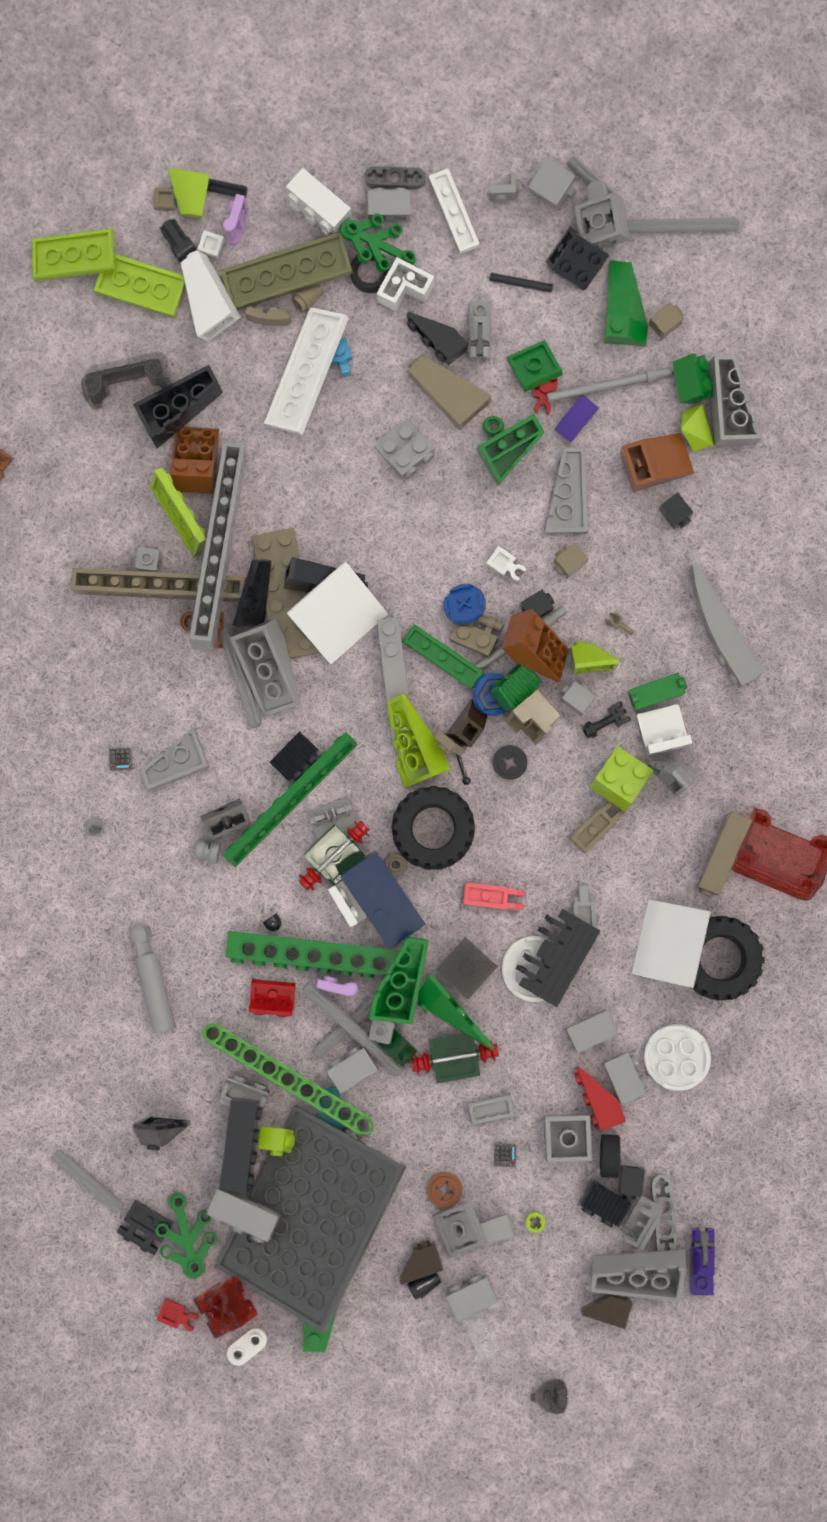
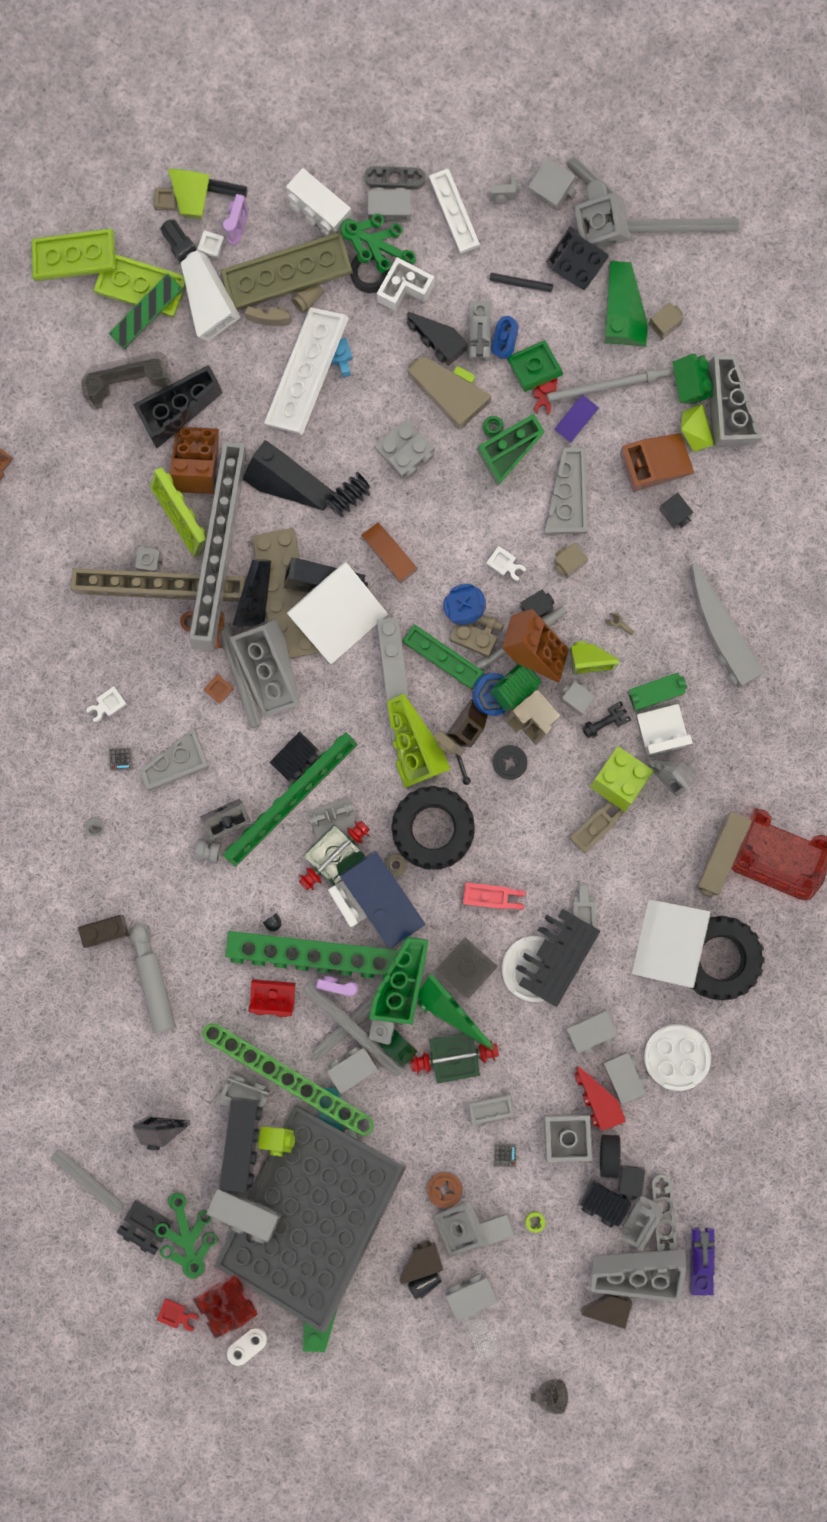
none -> dark brown brick [78,915,129,948]
none -> white plate [86,686,127,723]
none -> tile [108,273,184,349]
none -> dark orange plate [203,674,234,704]
none -> black wedge [243,440,336,511]
none -> black piece [324,471,371,518]
none -> dark orange slope [361,522,417,584]
none -> lime tile [453,366,475,385]
none -> blue plate [492,316,519,359]

